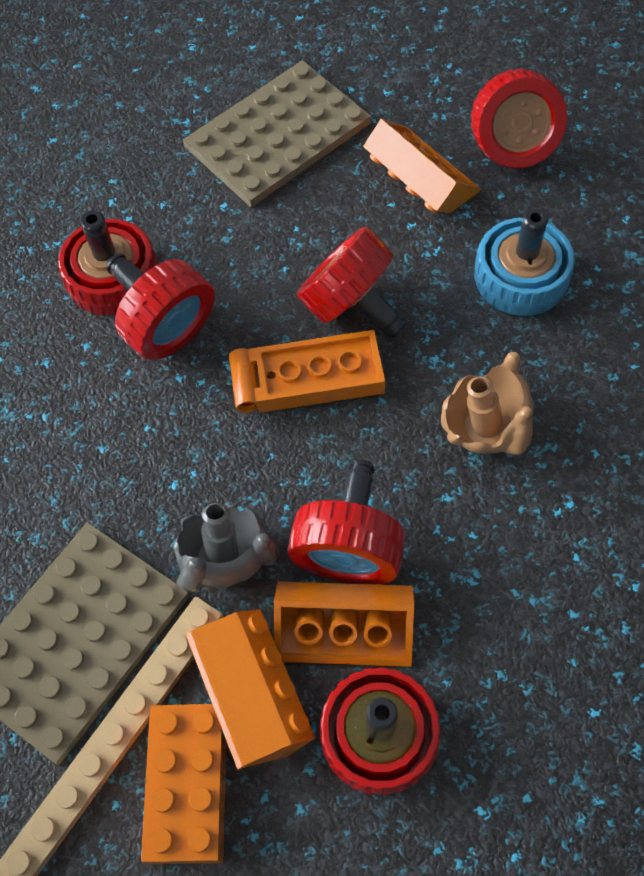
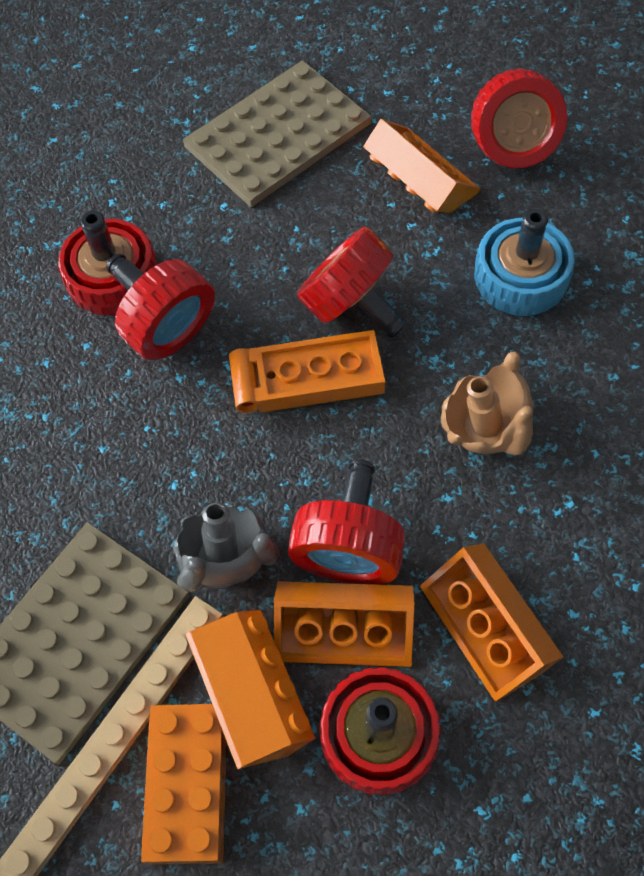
none -> orange slope [420,543,563,702]

